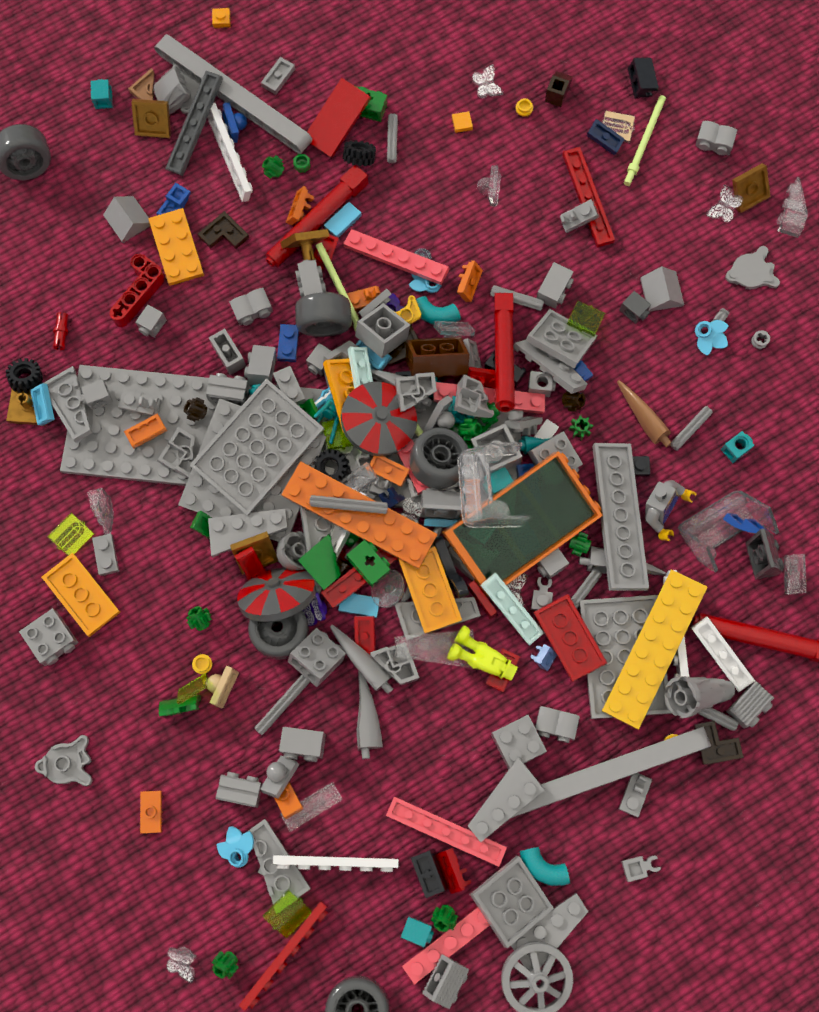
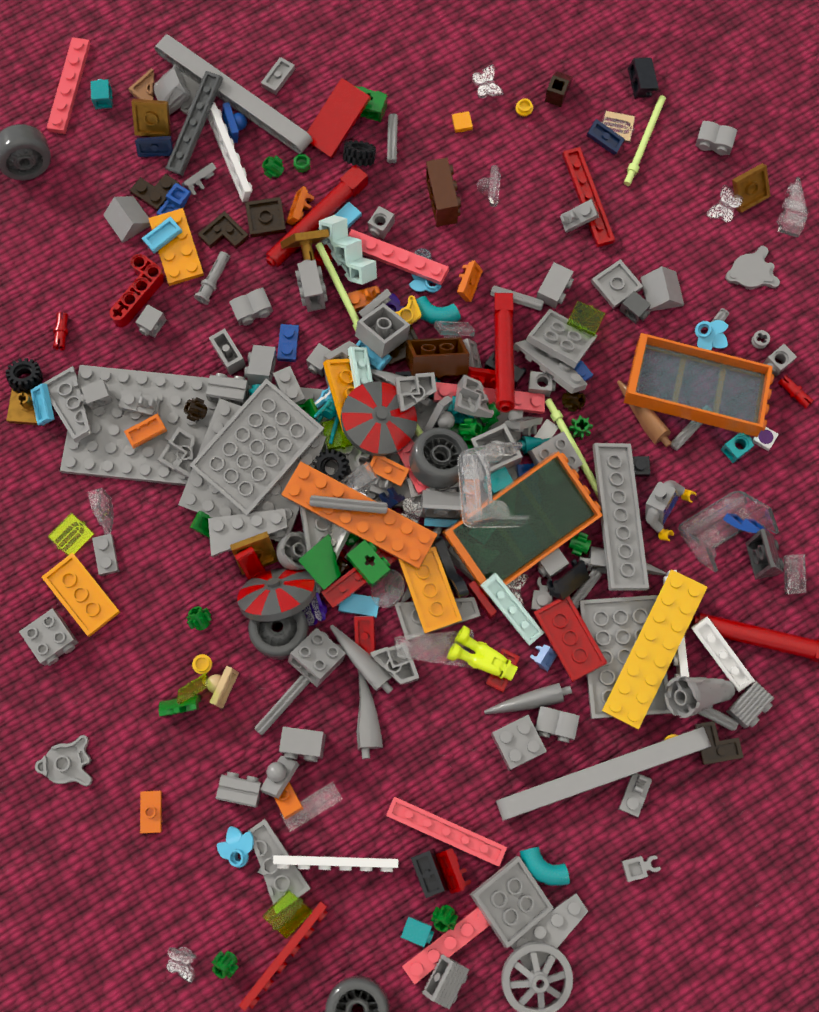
light orange plate [212,8,230,28] -> none
dark grey wheel [295,292,352,337] -> none
light grey wing [468,757,545,842] -> none
none -> coral plate [47,37,90,134]
none -> dark brown plate [129,174,180,211]
none -> dark blue plate [135,136,173,157]
none -> medium azure tile [142,216,183,253]
none -> light grey plate [181,162,216,195]
none -> light grey pin [194,251,230,305]
none -> dark brown plate [245,197,286,238]
none -> light aqua brick [319,215,377,285]
none -> light grey brick [368,206,395,240]
none -> reddish brown brick [426,158,461,227]
none -> light grey piece [484,683,572,714]
none -> yellowish green bar [545,398,598,498]
none -> black hinge [547,559,590,600]
none -> light grey plate [591,259,643,309]
none -> window [624,333,774,437]
none -> tile [753,427,778,451]
none -> light grey brick [763,344,797,377]
none -> red pin [778,375,814,409]

